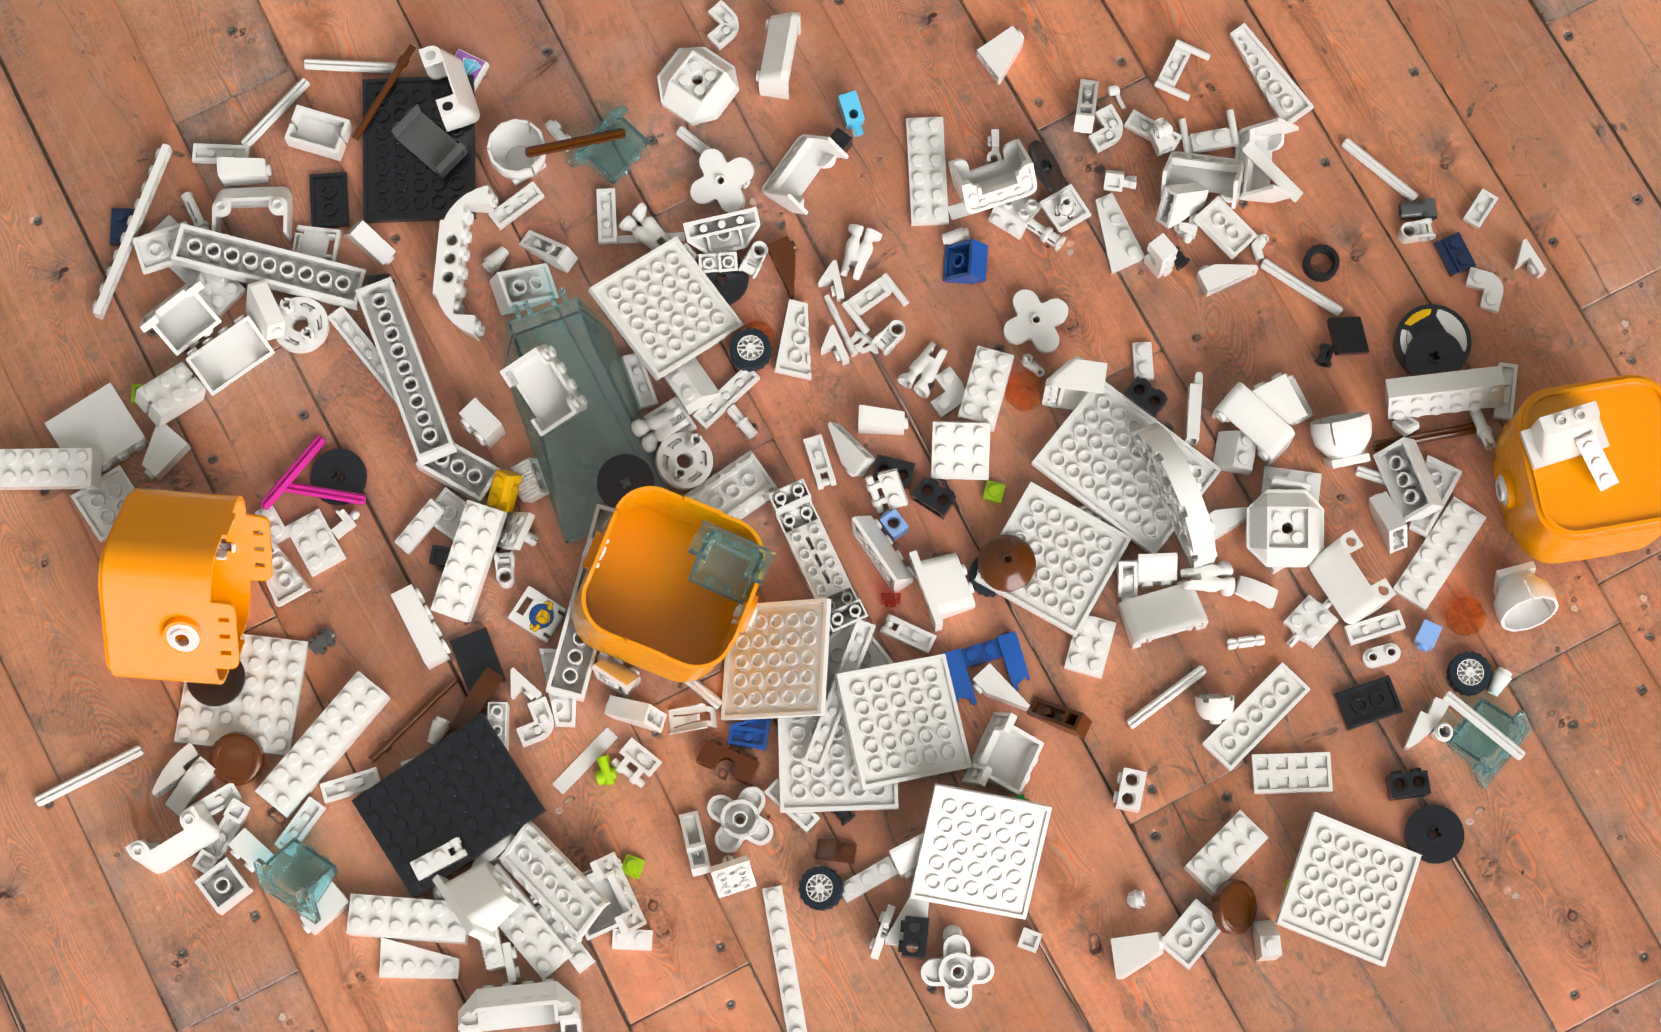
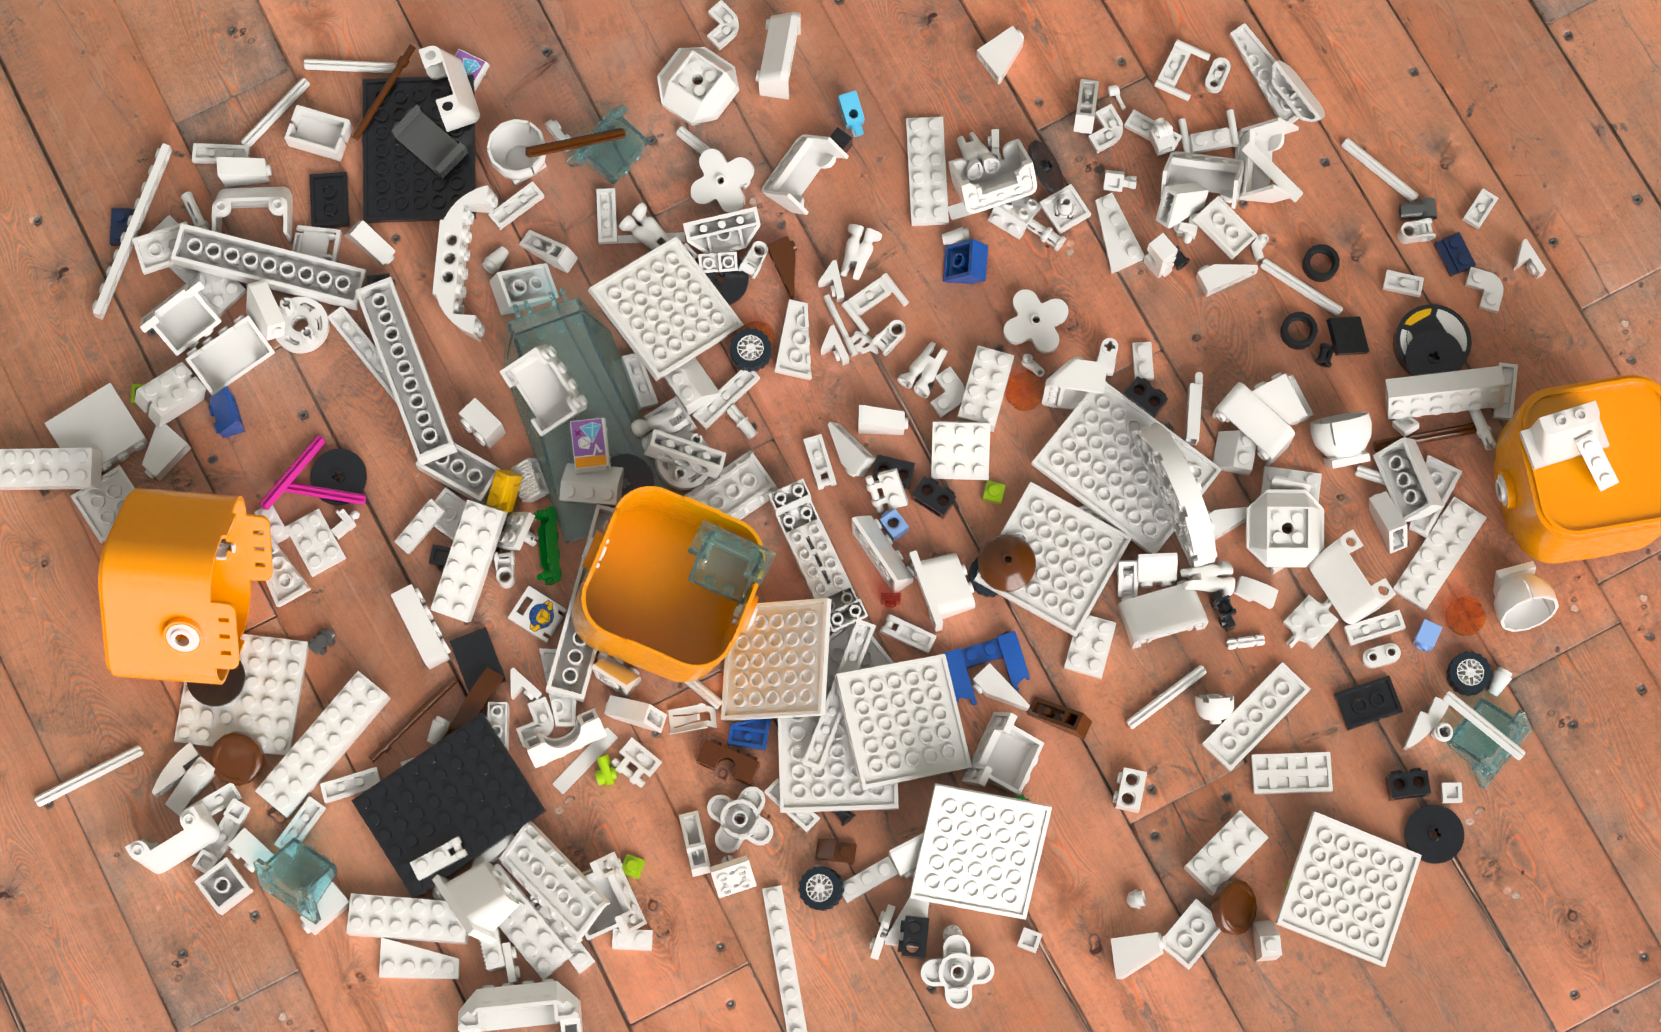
none -> blue slope [208,386,245,438]
none -> white arch [523,708,607,768]
none -> green piece [533,506,562,585]
none -> white slope [559,463,624,506]
none -> piece [570,418,611,474]
none -> white brick [644,429,726,479]
none -> white piece [957,132,1000,181]
none -> white piece [1096,338,1118,376]
none -> white plate [1204,57,1231,93]
none -> black plate [1210,590,1237,632]
none -> white brick [1271,61,1325,122]
none -> black tyre [1280,312,1318,350]
none -> white plate [1382,270,1424,297]
none -> white plate [1440,782,1463,803]

